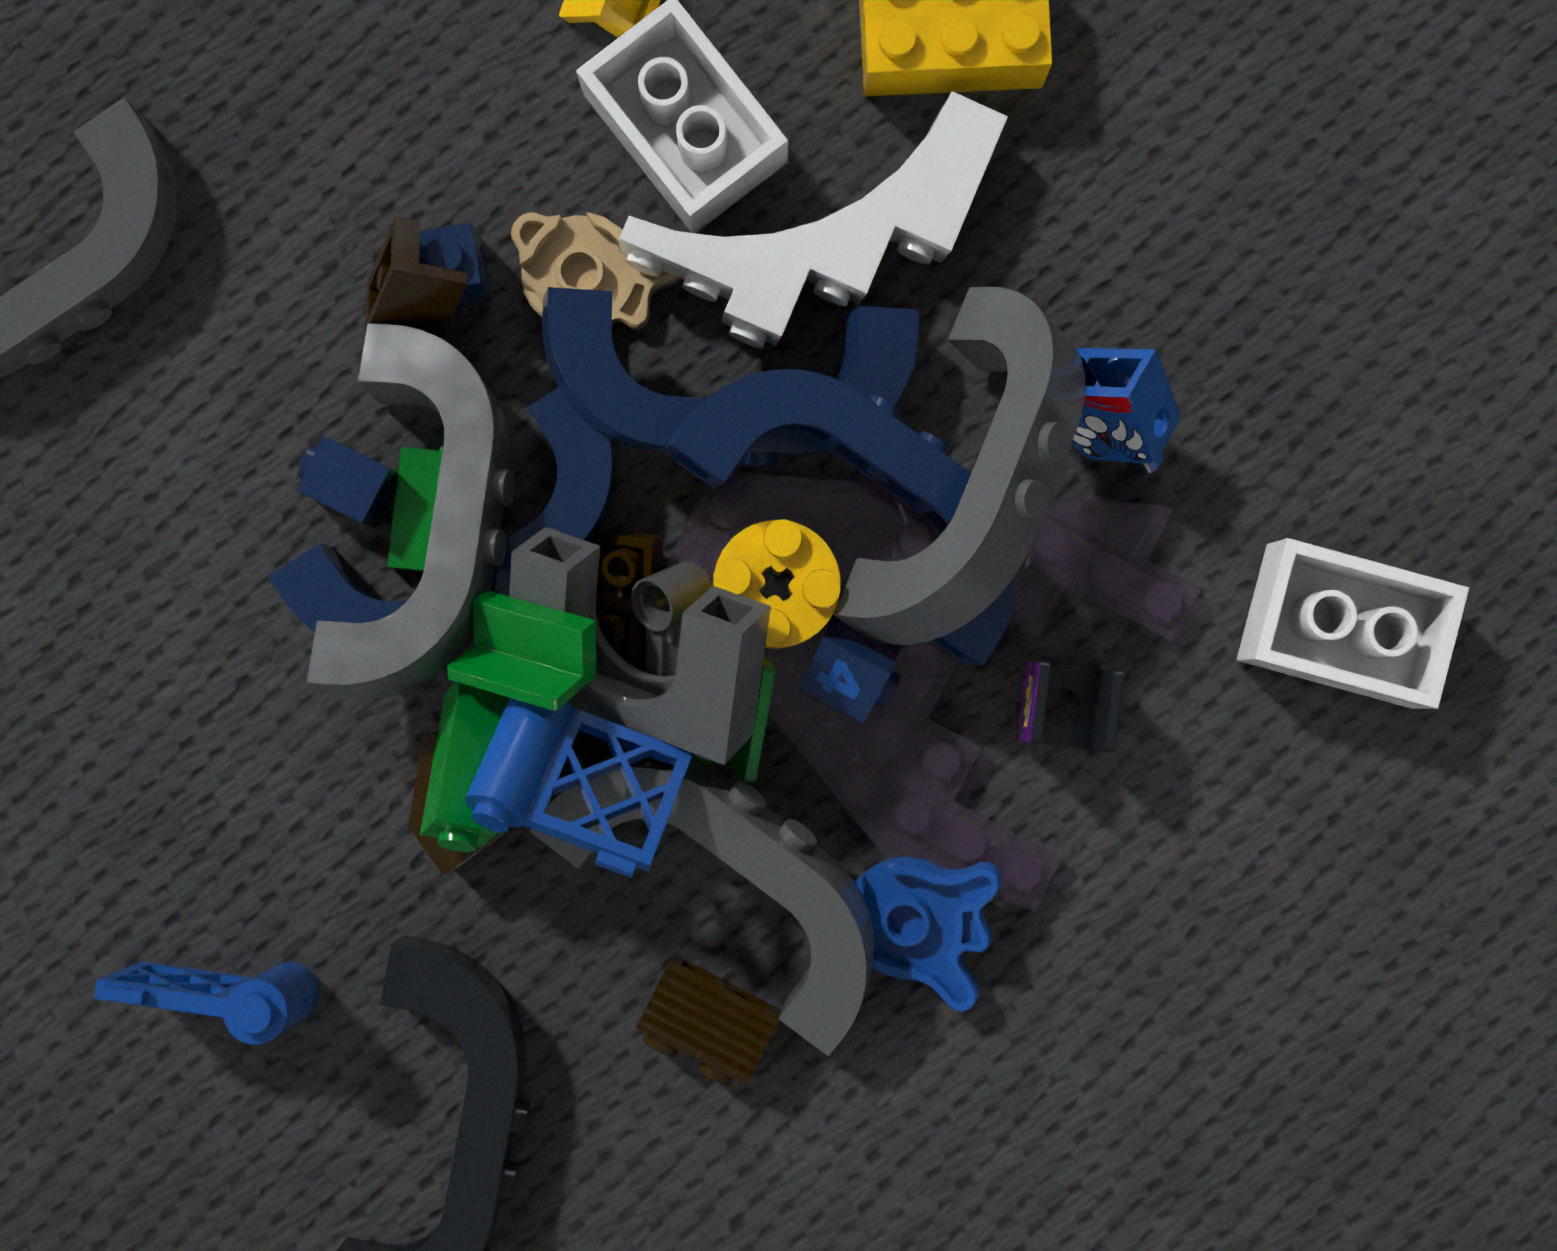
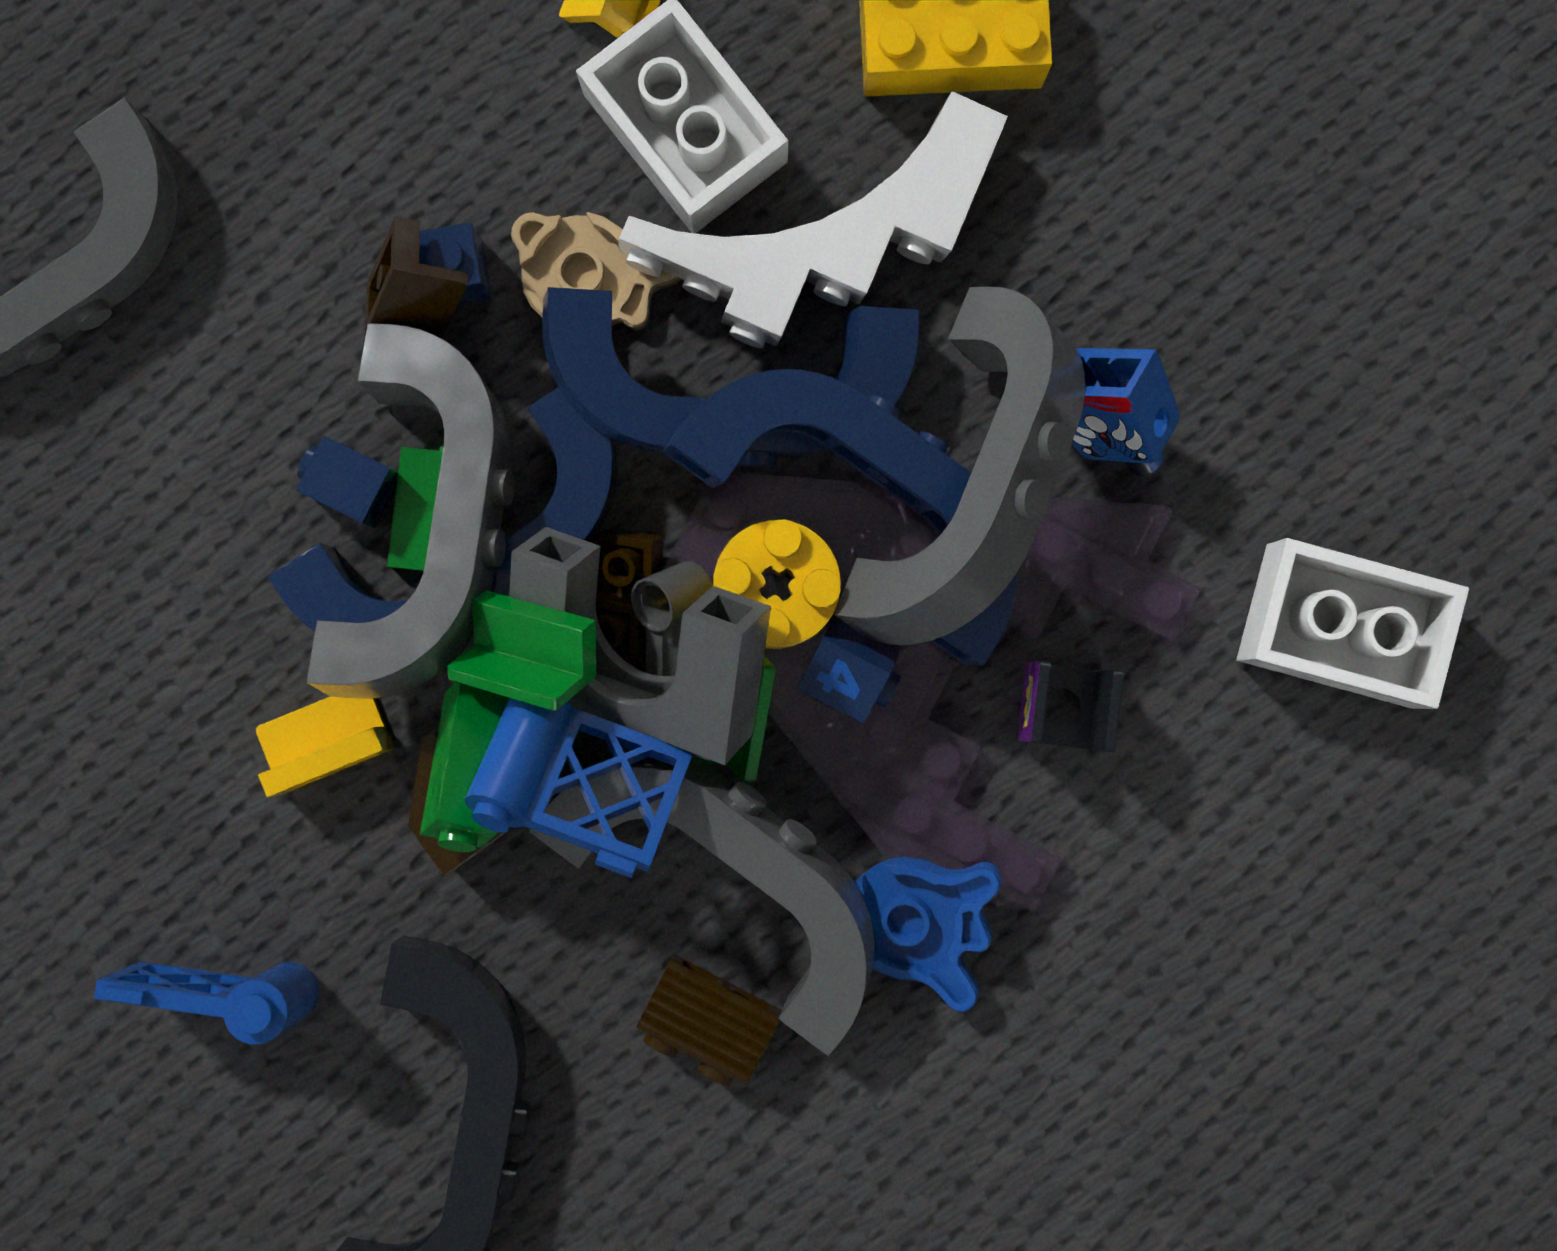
none -> yellow panel [256,697,395,797]

